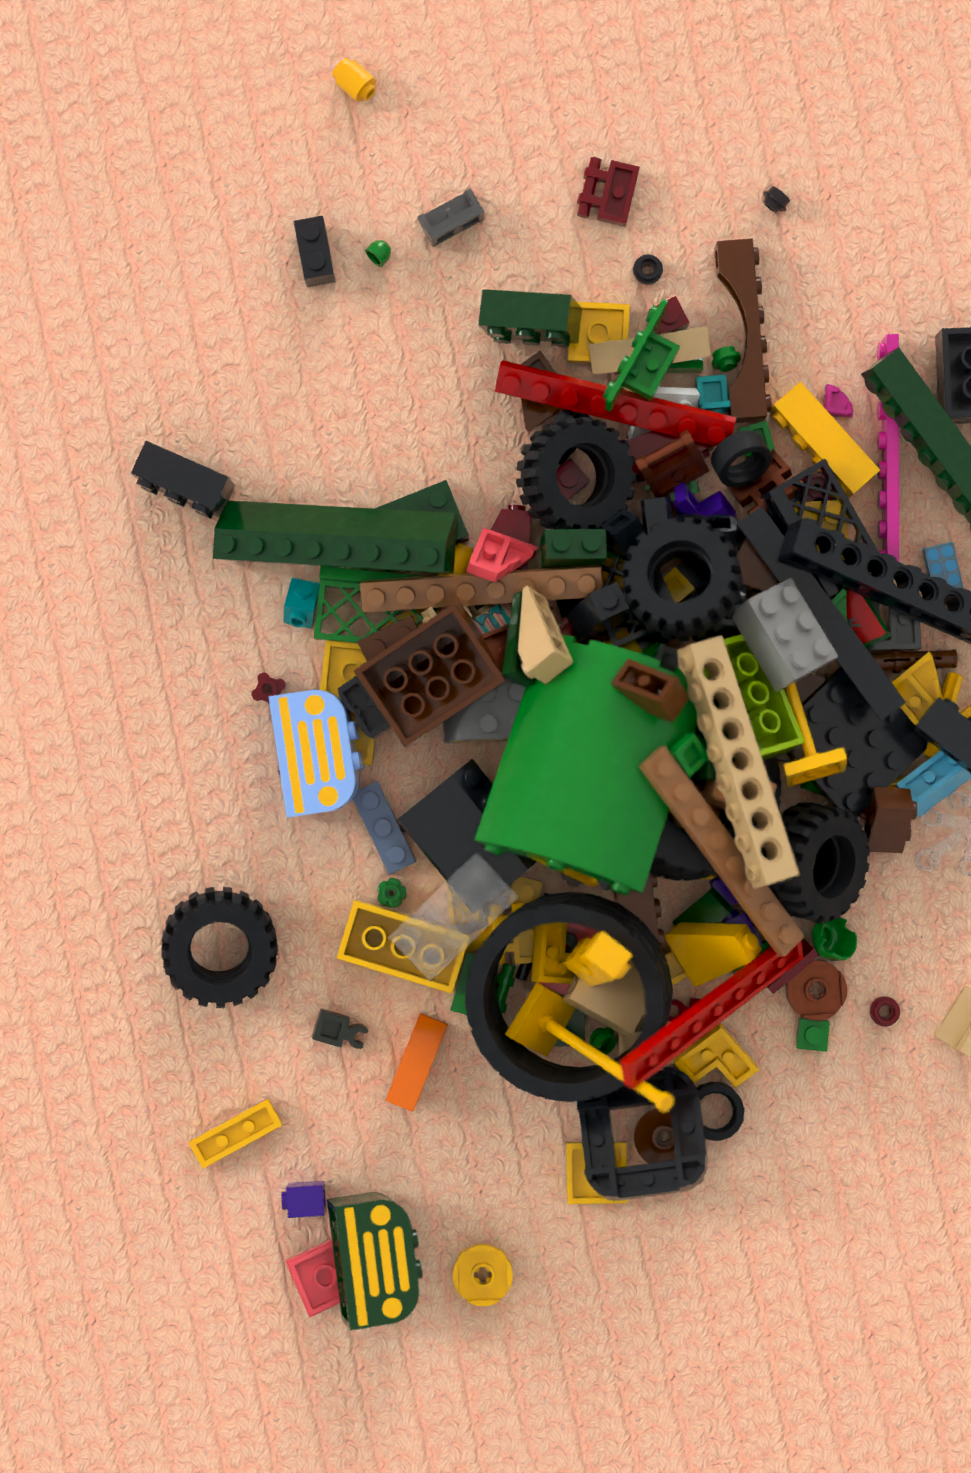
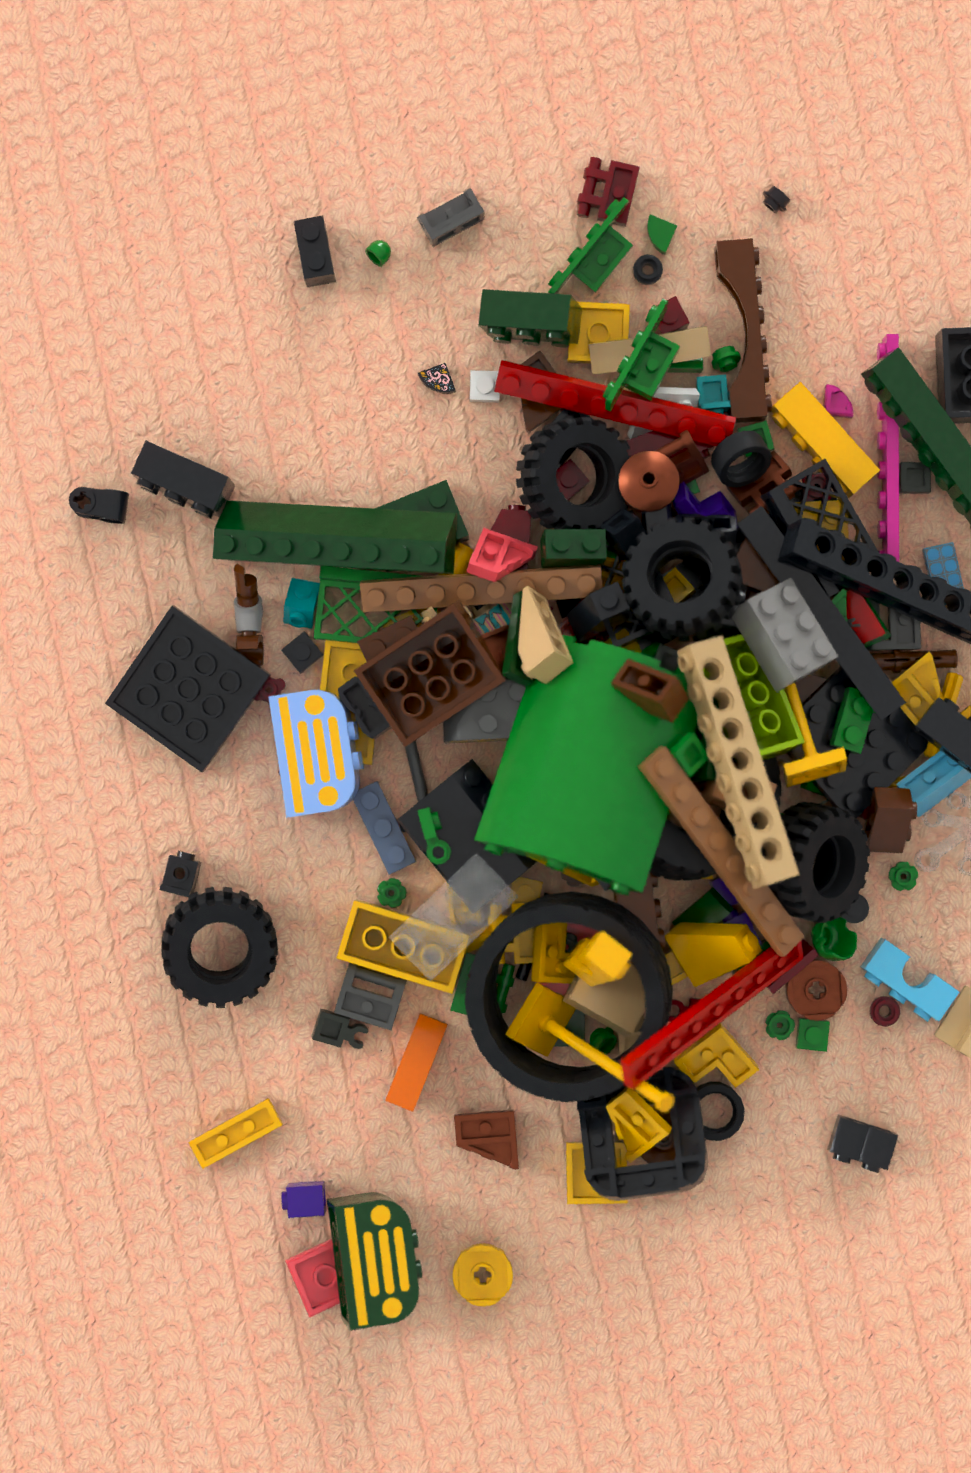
yellow brick [332,58,376,102] -> none
none -> black piece [69,487,129,524]
none -> black plate [105,605,272,772]
none -> black brick [159,851,202,897]
none -> reddish brown piece [234,563,264,666]
none -> black plate [282,631,323,674]
none -> dark grey plate [334,962,407,1030]
none -> dark grey bar [405,740,428,802]
none -> green plate [417,807,451,864]
none -> black tile [418,363,456,394]
none -> copper wing [454,1110,519,1170]
none -> white plate [470,370,500,403]
none -> green bracket [548,197,633,294]
none -> yellow wing [606,1086,672,1163]
none -> copper dish [619,451,679,512]
none -> green tile [647,214,677,255]
none -> green plate [765,1010,795,1040]
none -> black brick [827,1114,898,1173]
none -> green plate [829,687,873,754]
none -> black plate [840,894,869,923]
none -> medium azure arch [860,938,960,1022]
none -> green plate [888,861,918,891]
none -> pearl dark grey plate [899,462,931,494]

